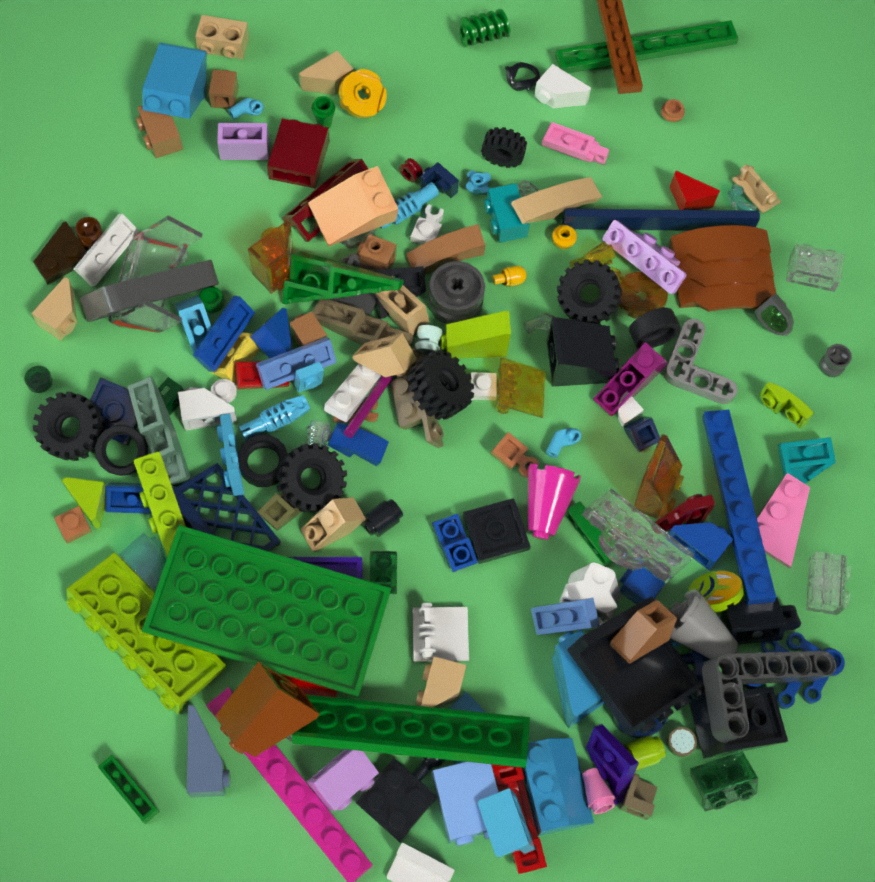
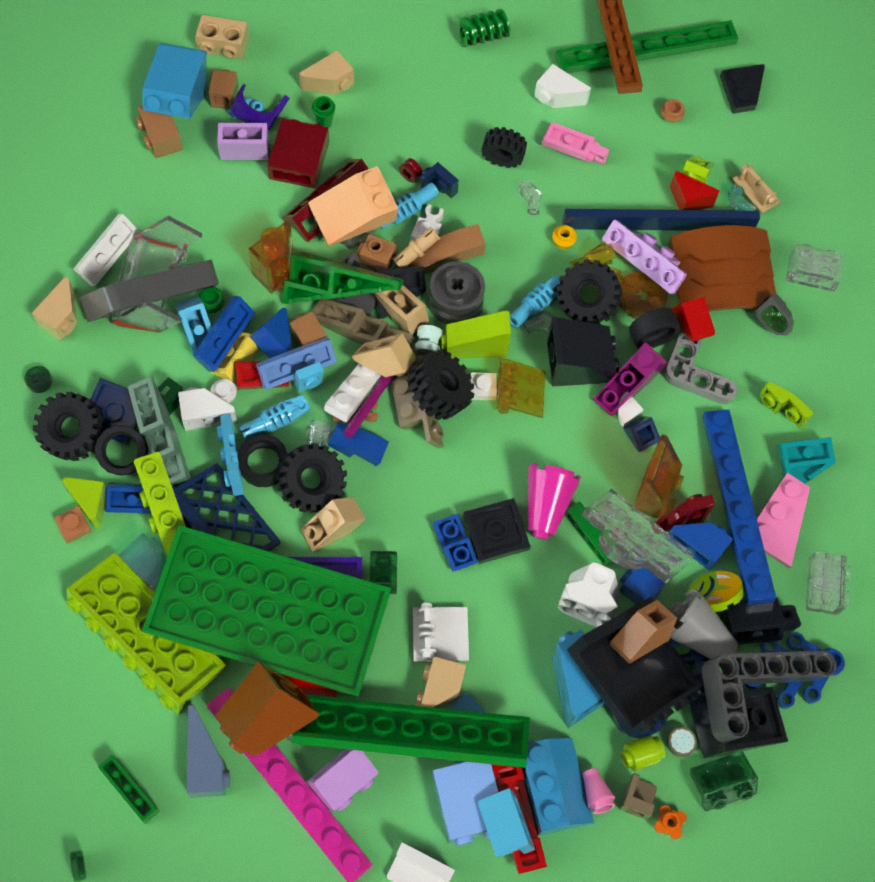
dark brown wing [33,221,87,285] -> none
reddish brown wheel [75,217,103,250] -> none
olive slope [258,492,301,531] -> none
yellow plate [339,69,387,119] -> none
black plate [356,757,445,843] -> none
black brick [362,499,403,537] -> none
medium azure plate [465,170,491,195] -> none
teal brick [484,183,530,243] -> none
nougat plate [491,432,539,478] -> none
yellow cylinder [492,265,527,287] -> none
black piece [505,62,540,91] -> none
tan slope [511,177,602,224] -> none
medium blue plate [531,598,600,635] -> none
medium azure arm [546,428,581,458] -> none
dark purple wing [586,724,639,805] -> none
dark grey wheel [819,344,852,378] -> none
none -> clear green tile [70,850,86,882]
none -> dark purple helmet [231,83,290,130]
none -> tan pin [392,226,441,268]
none -> medium azure hinge [510,275,560,329]
none -> orange plate [654,805,687,839]
none -> red slope [671,297,715,342]
none -> lime slope [683,155,714,183]
none -> black wing [720,64,765,114]

